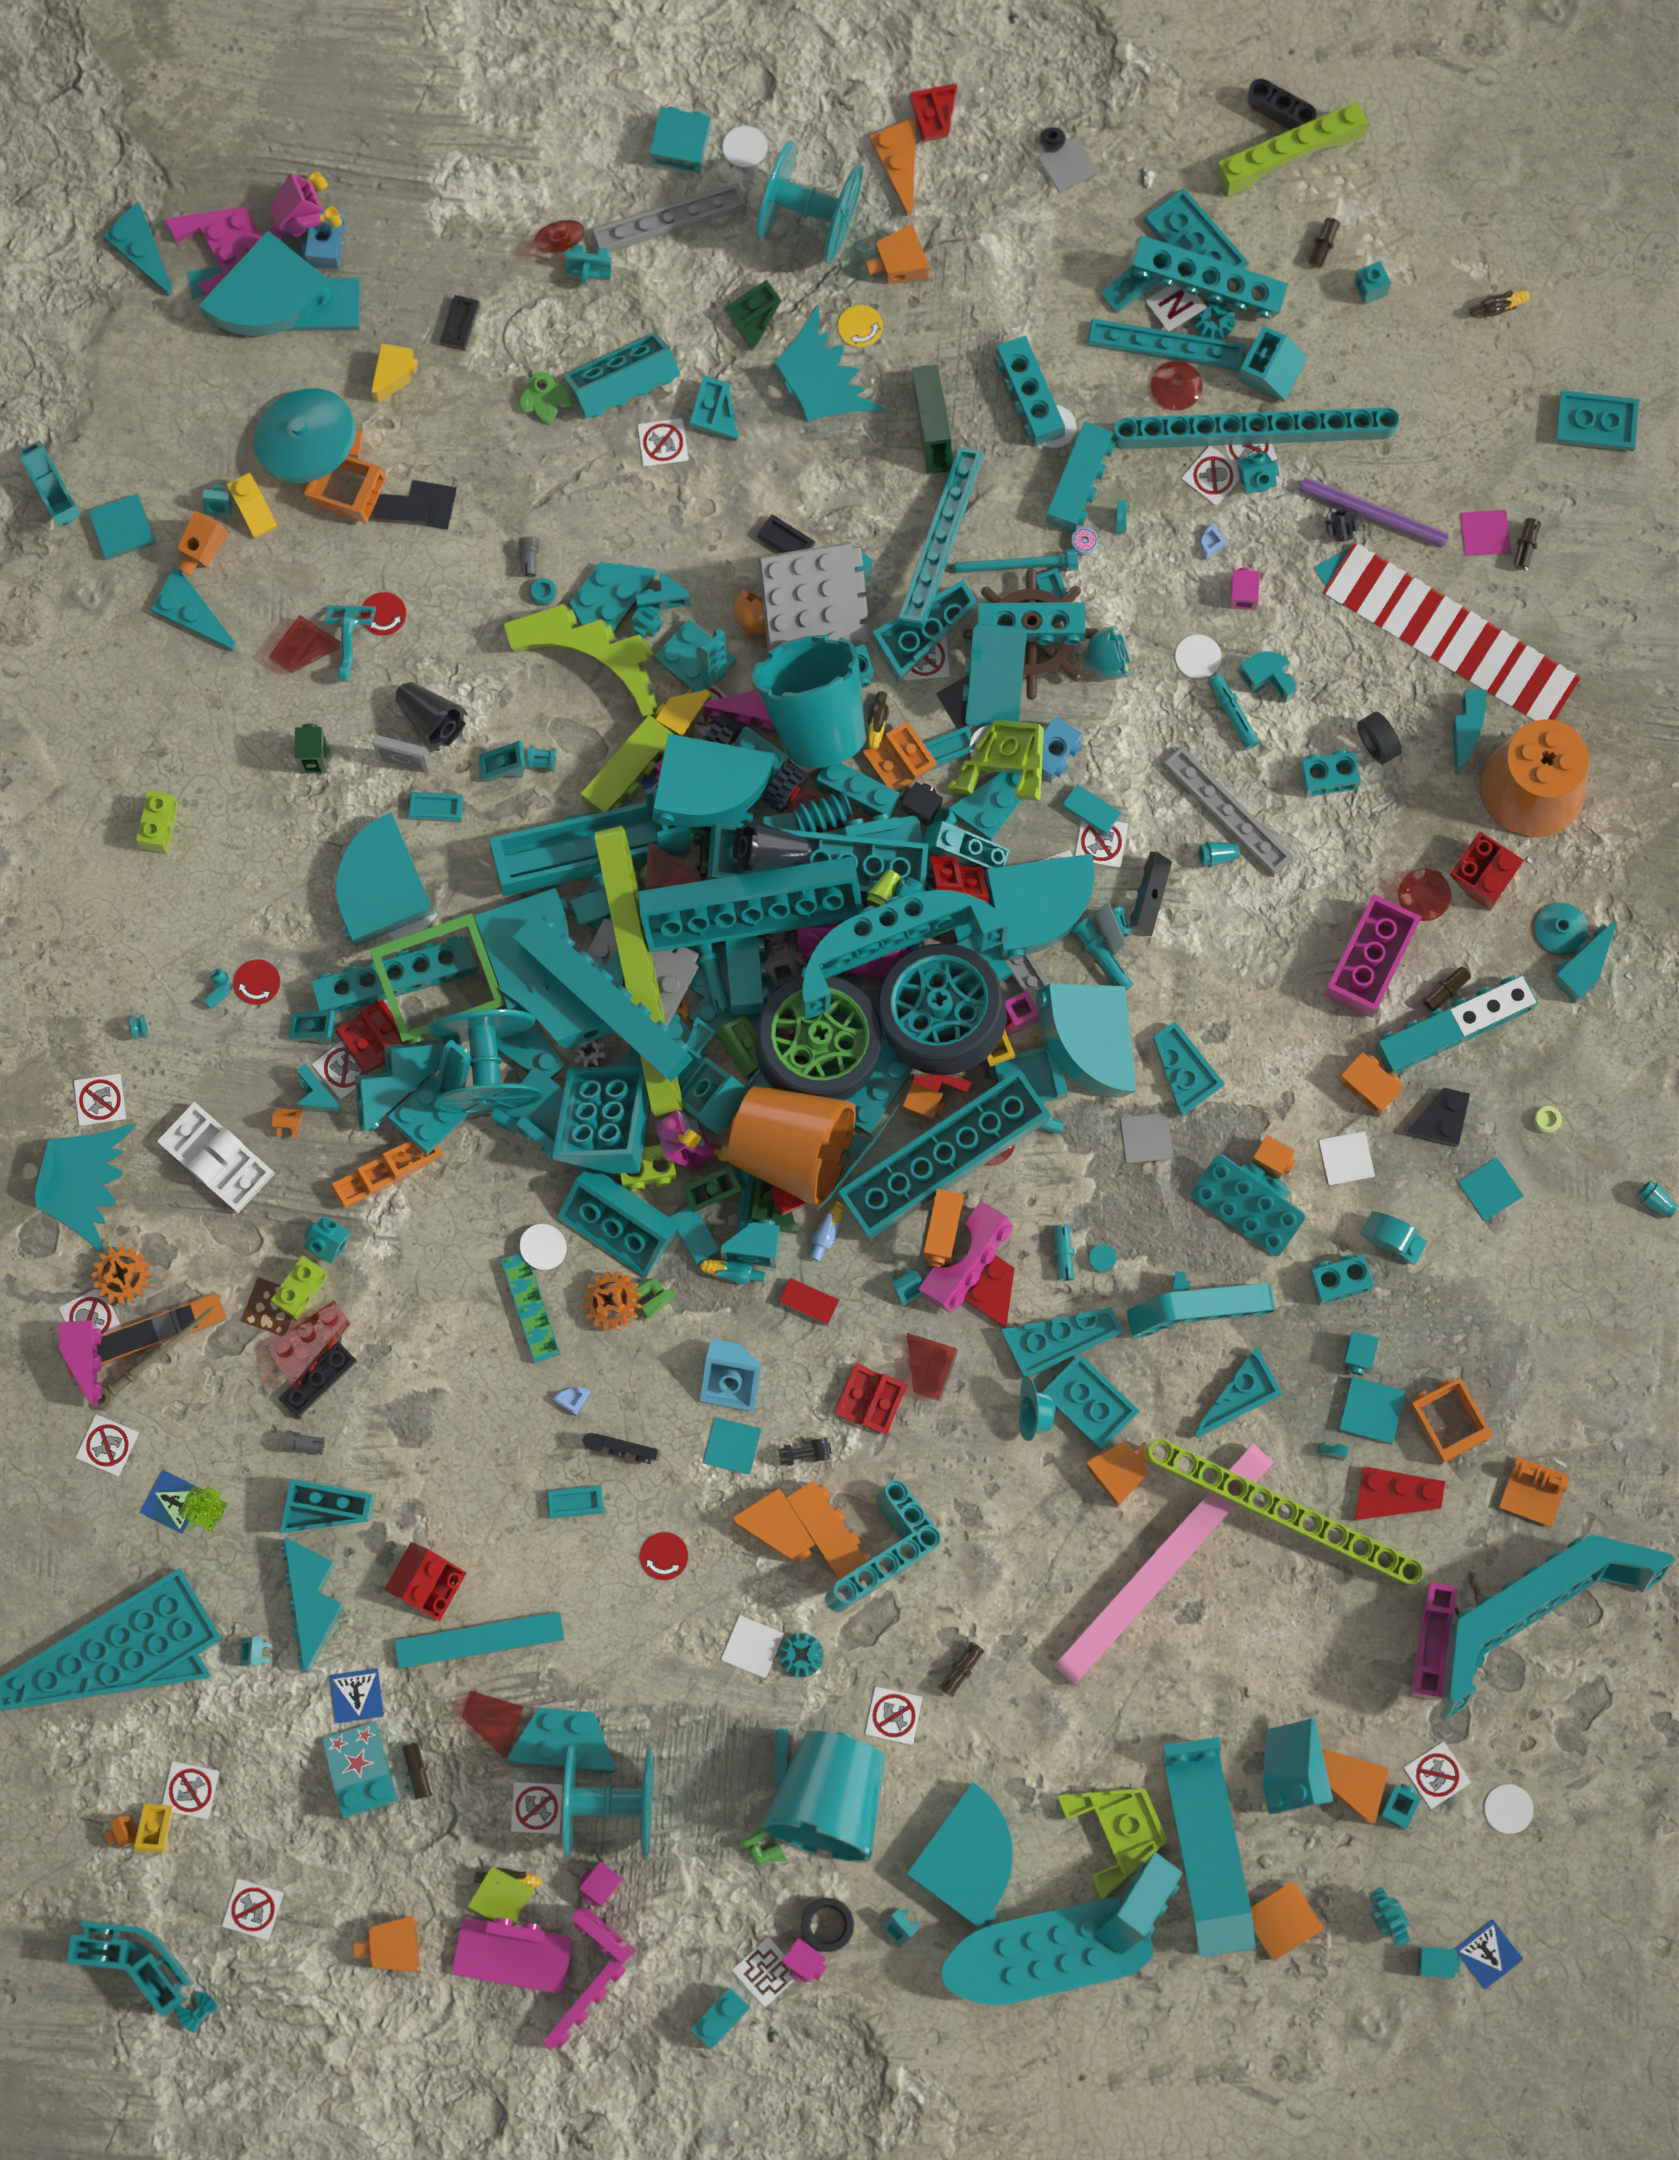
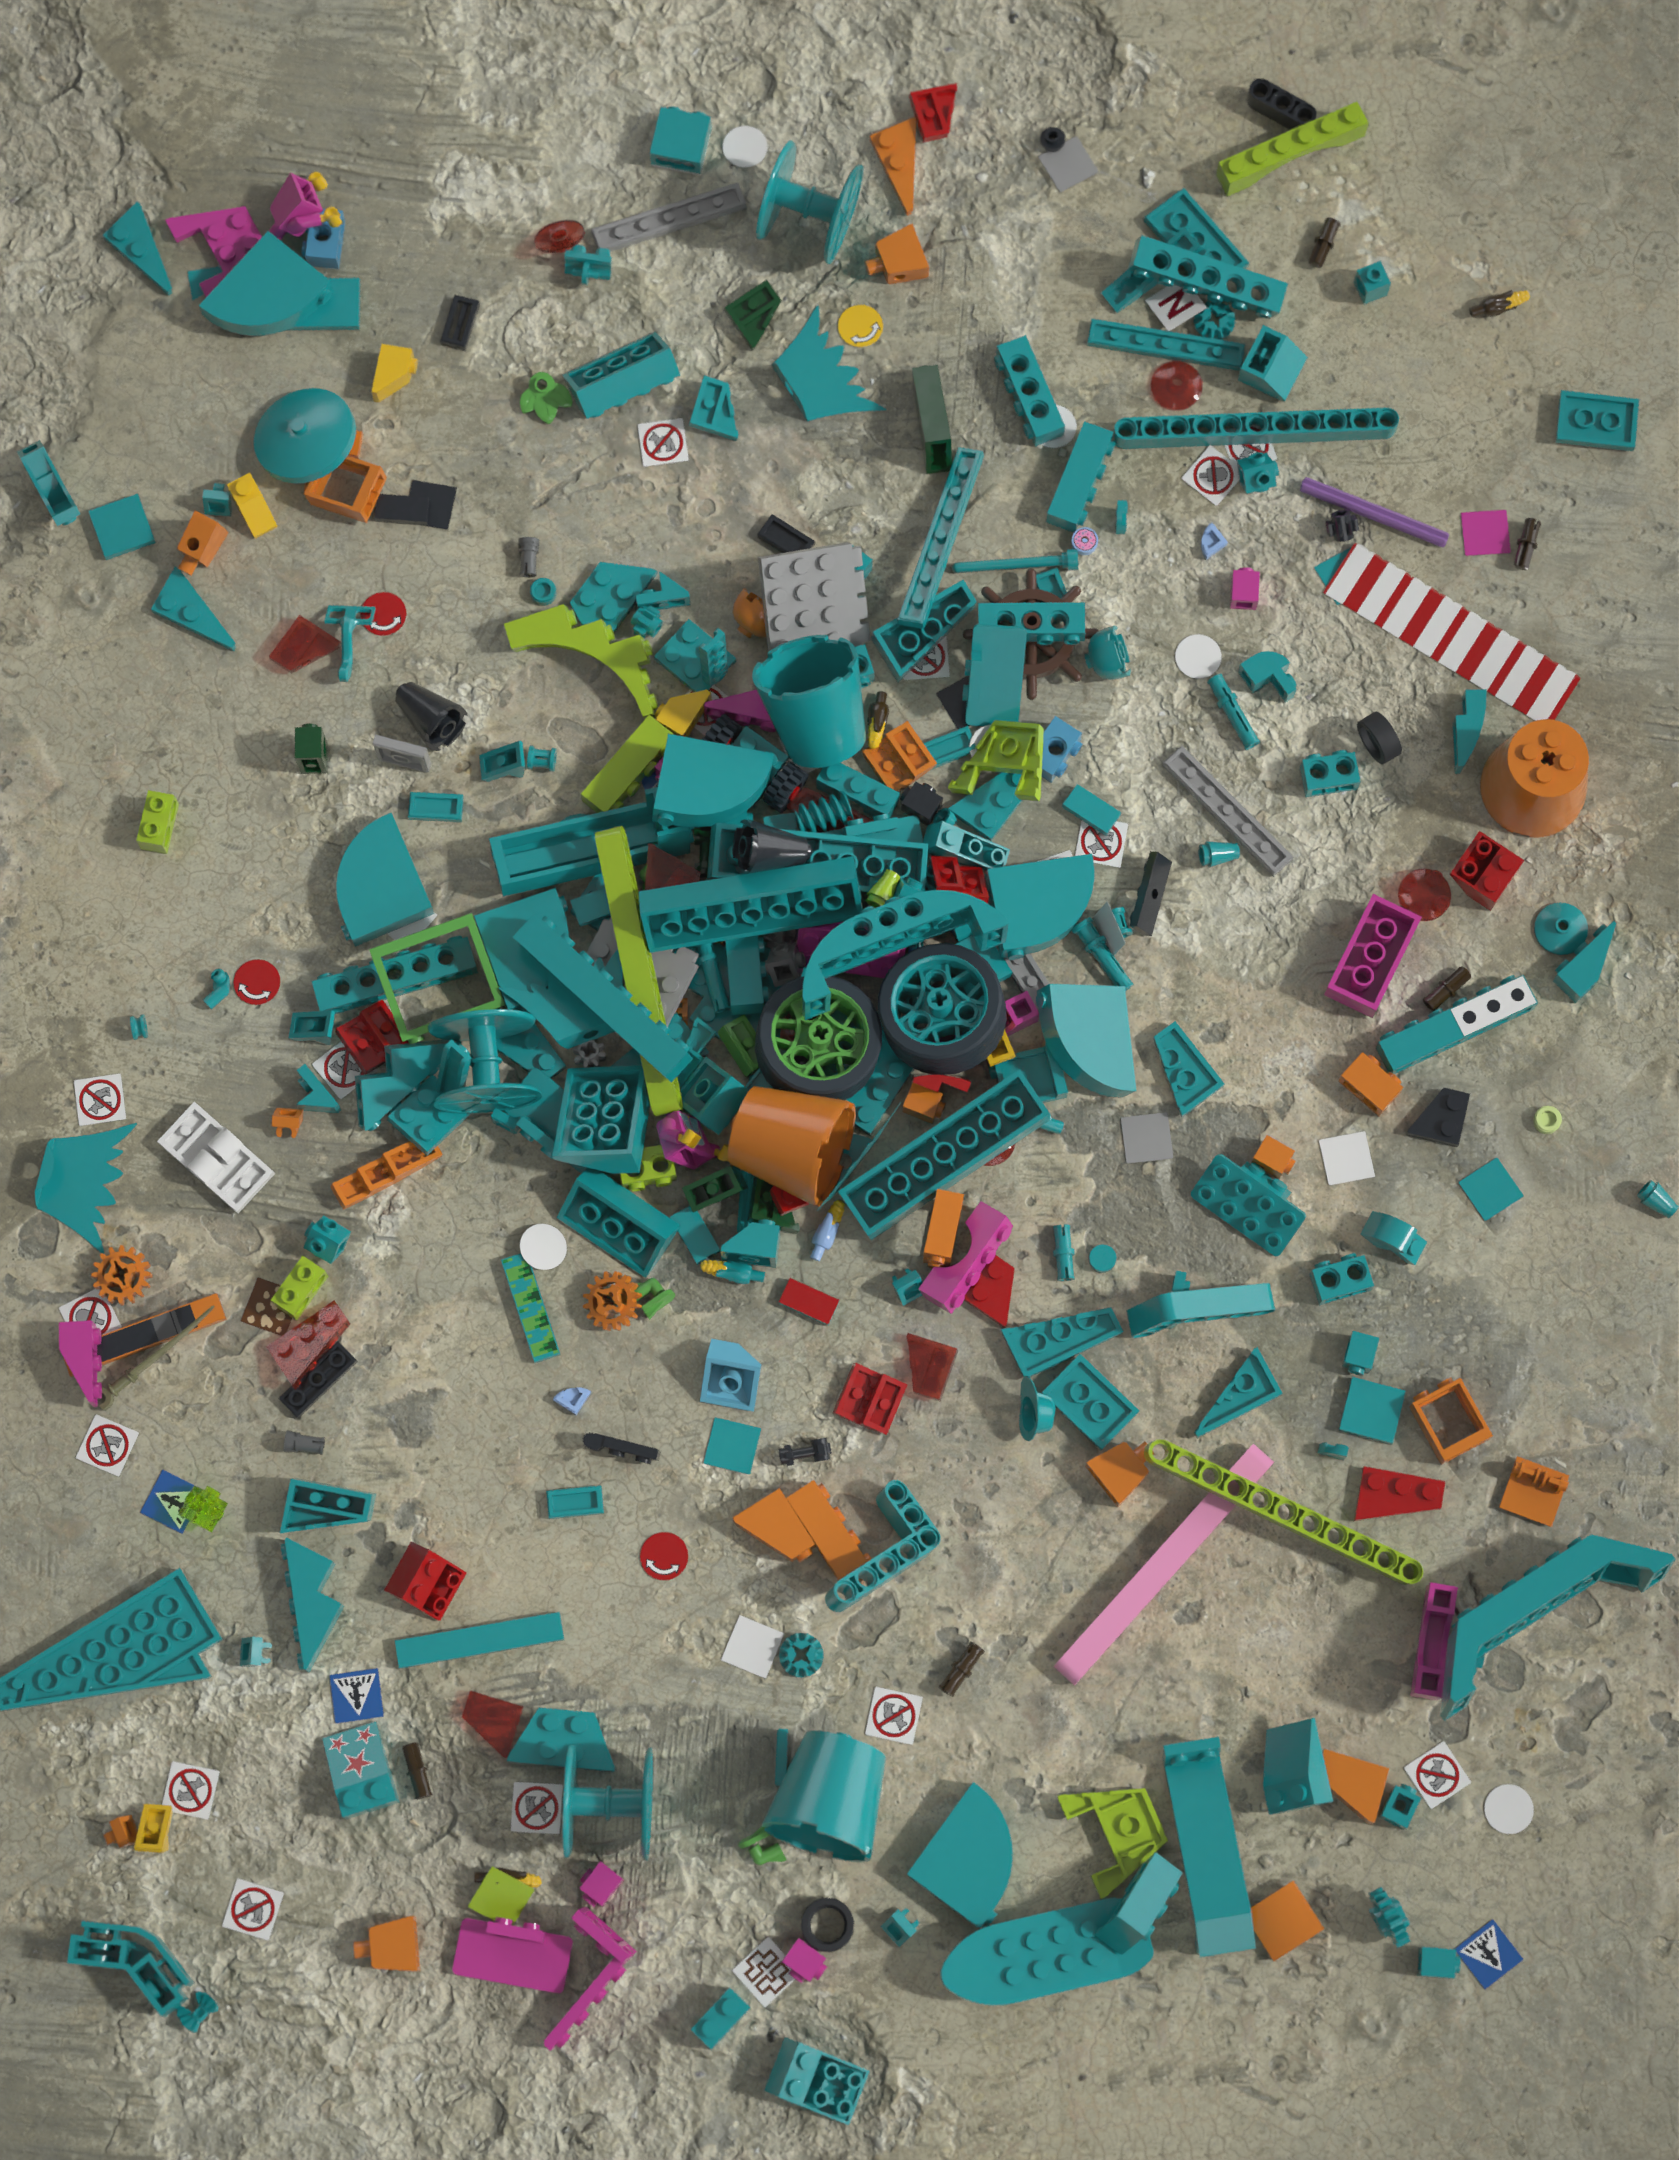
none -> teal slope [764,2037,870,2125]

